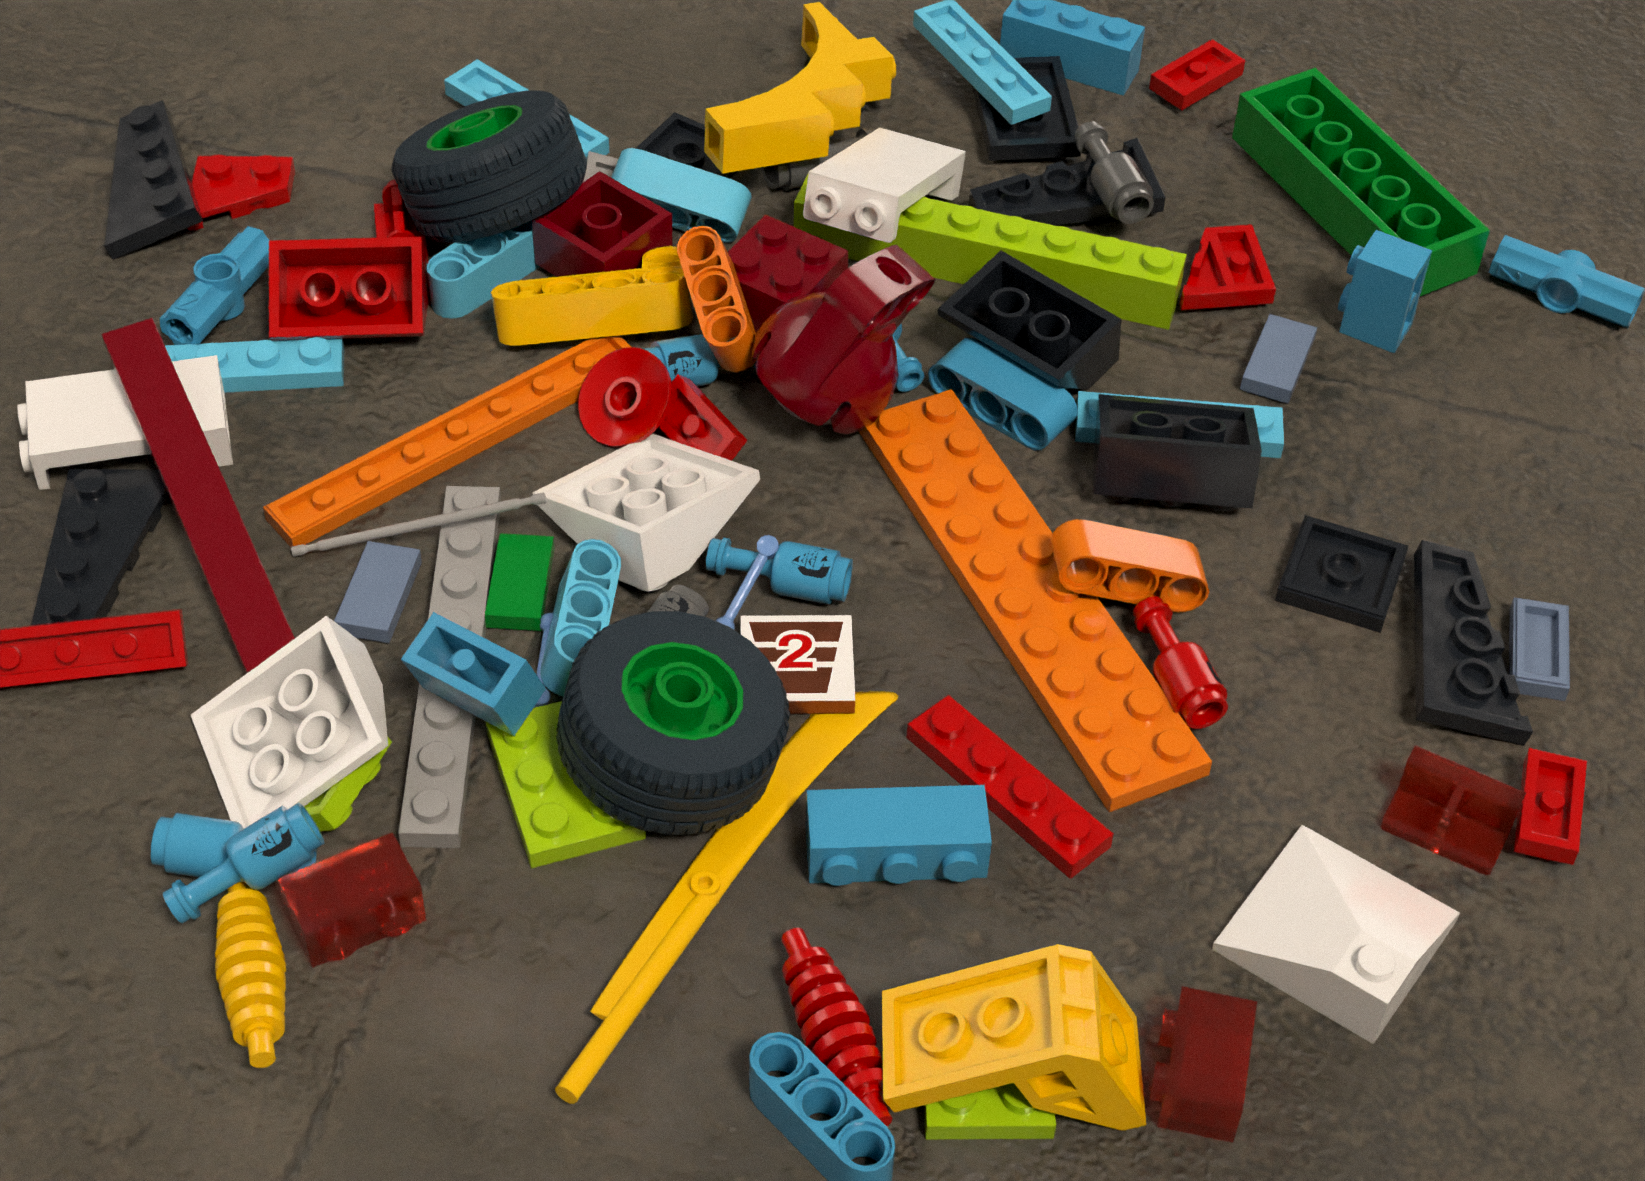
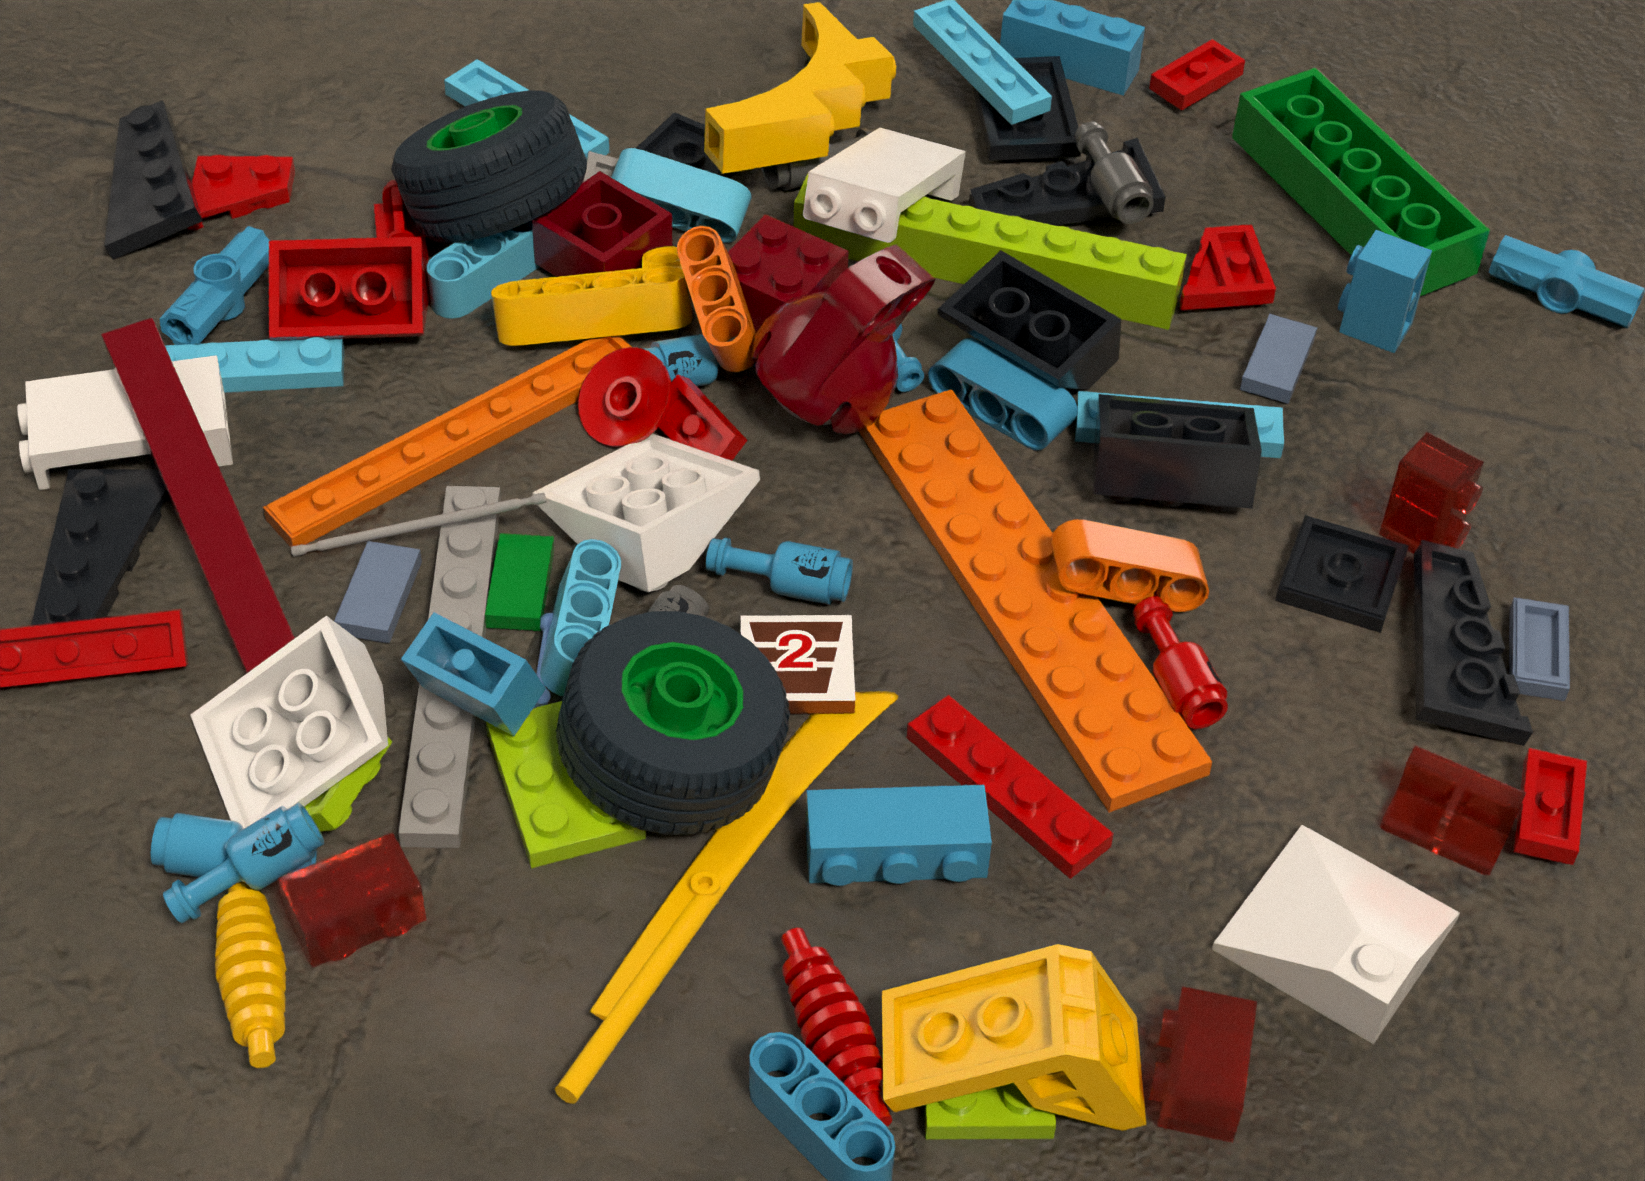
medium blue hinge [716,535,779,629] -> none
none -> clear red brick [1379,432,1484,554]

